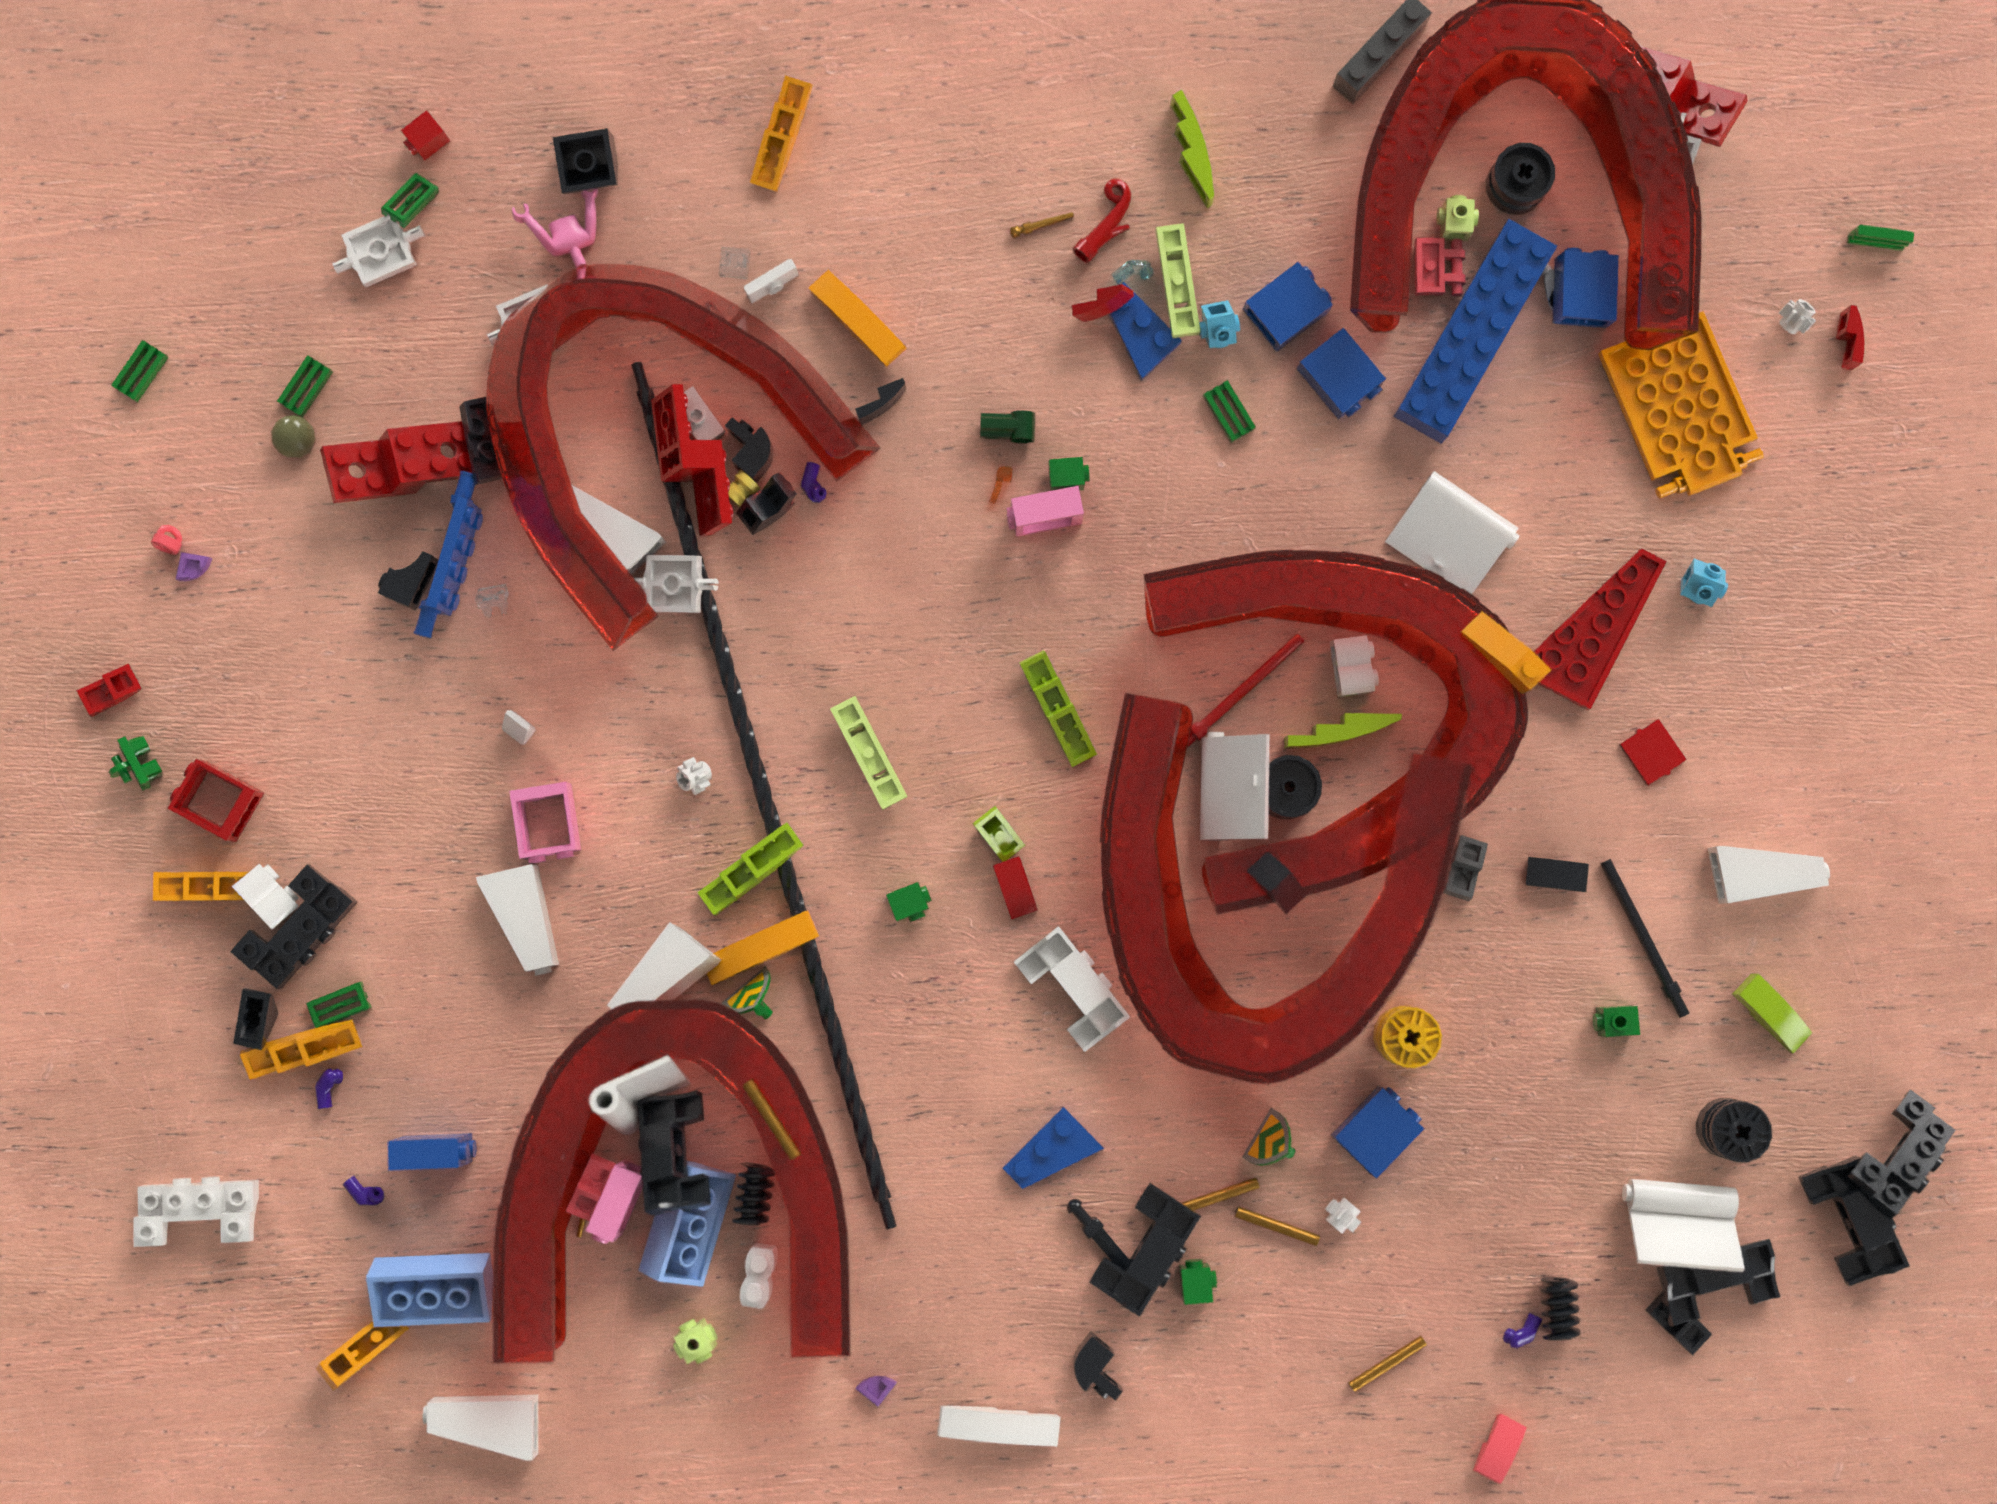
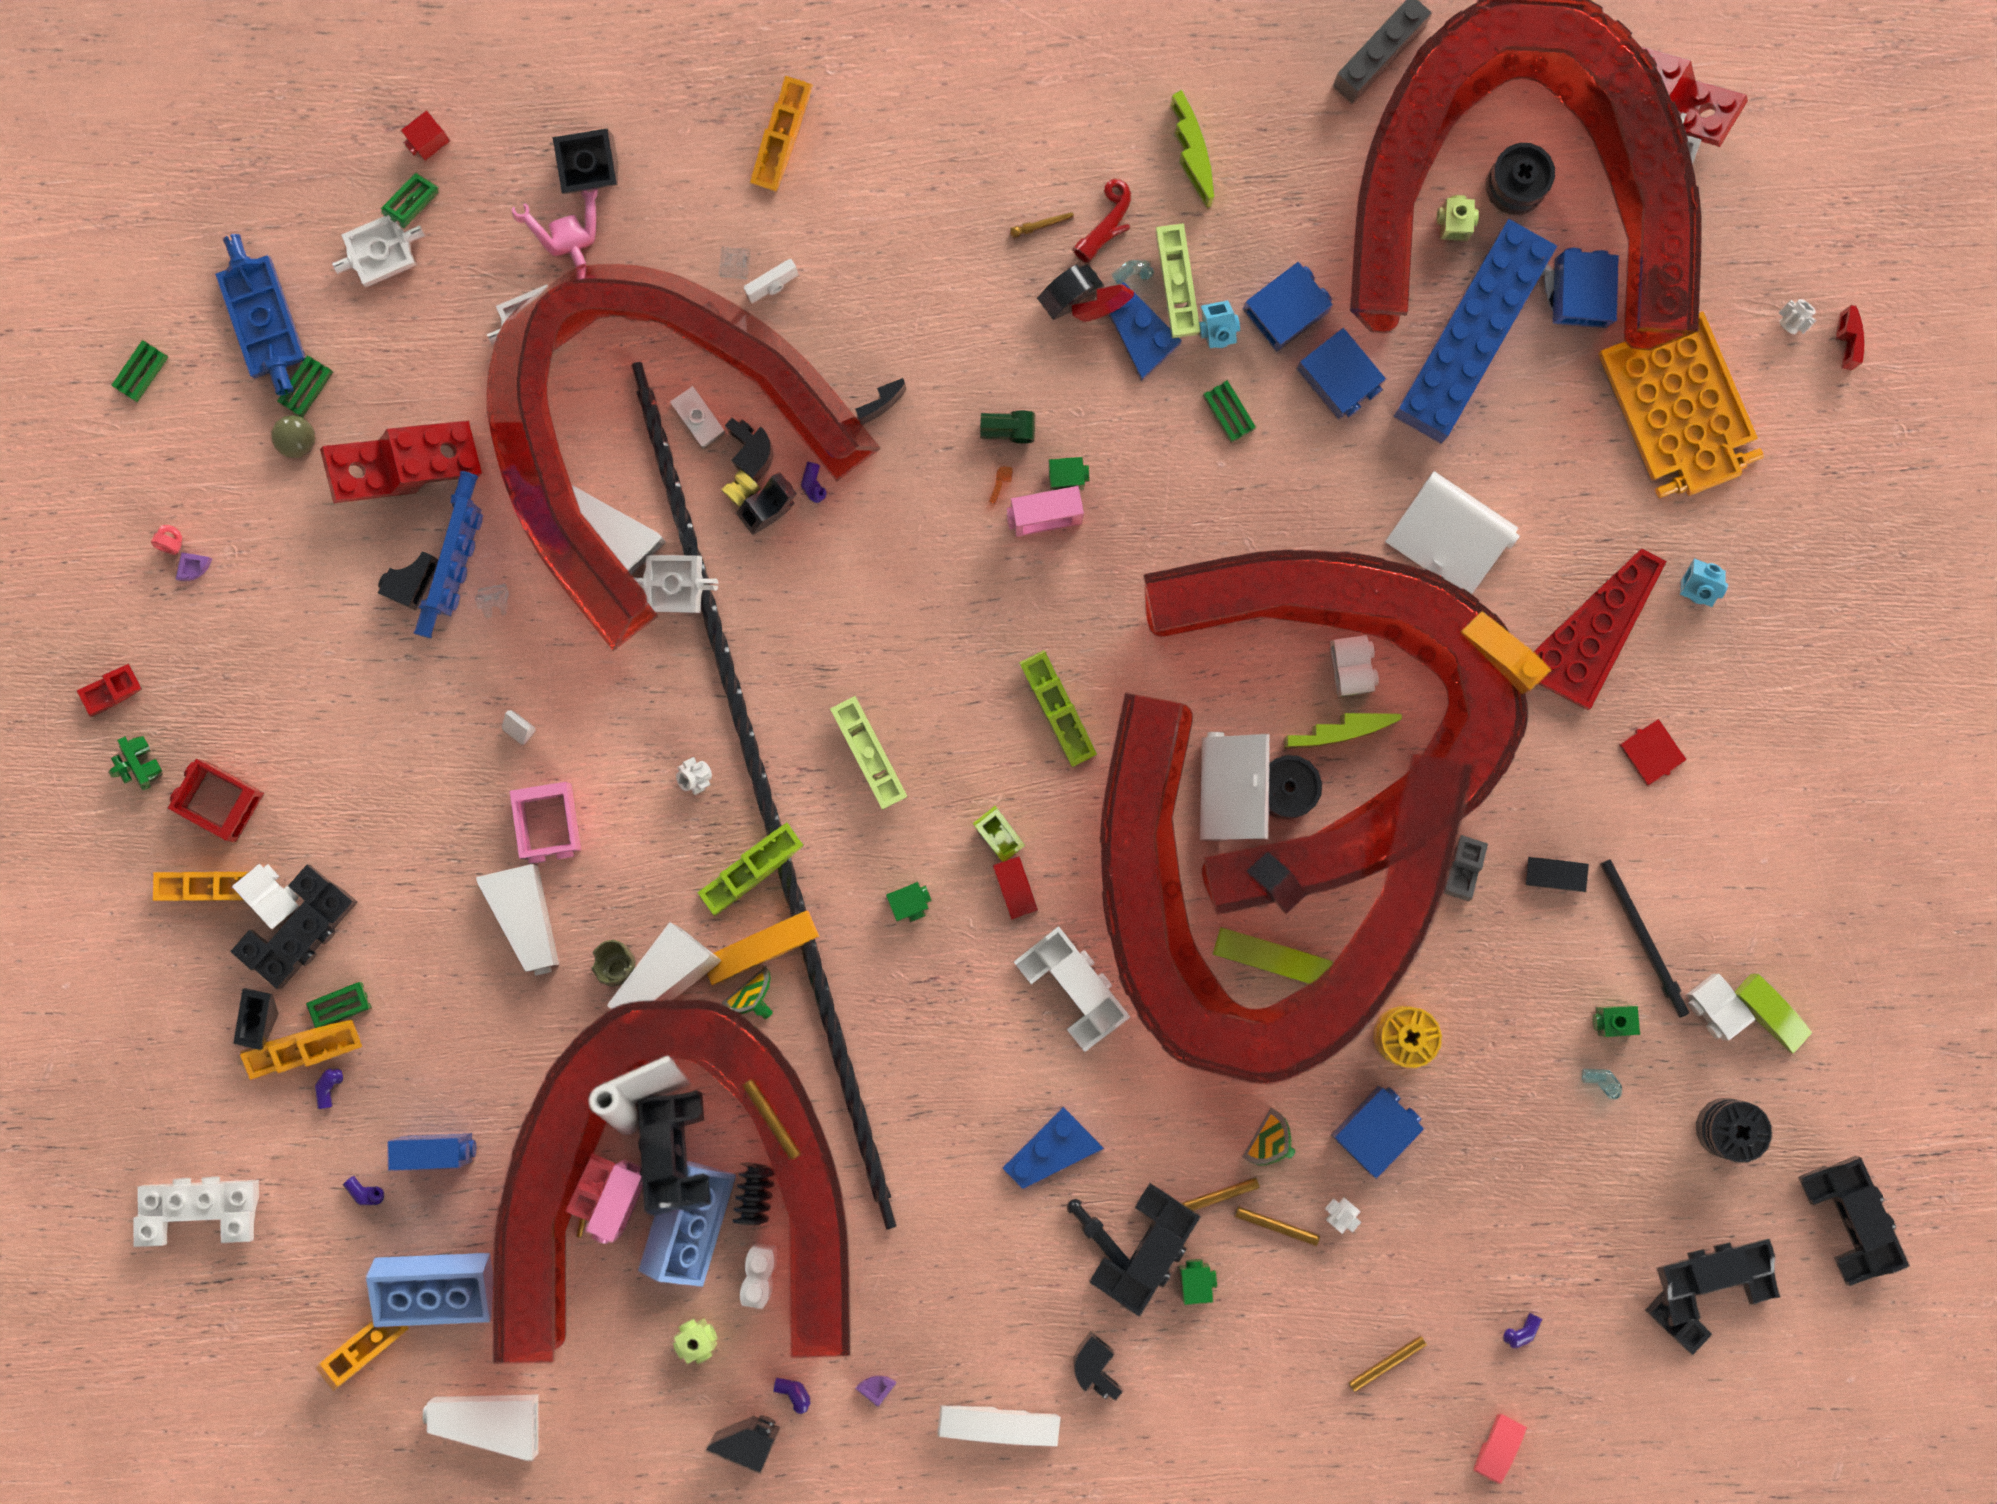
black wing [459,396,525,485] -> none
red bracket [651,384,734,536] -> none
light orange slope [808,269,907,367] -> none
red bar [1173,633,1305,754] -> none
coral plate [1415,238,1465,296] -> none
black piece [1540,1277,1581,1341] -> none
white door [1622,1179,1745,1272] -> none
white slope [1707,846,1830,904] -> none
green tile [1847,224,1914,251] -> none
black bracket [1847,1089,1956,1219] -> none
none -> blue plate [215,234,306,395]
none -> olive hair [591,939,636,987]
none -> black slope [706,1415,780,1474]
none -> dark purple arm [773,1377,811,1414]
none -> black brick [1037,264,1105,320]
none -> lime slope [1212,927,1333,988]
none -> clear light blue arm [1582,1068,1622,1100]
none -> white brick [1686,974,1756,1041]

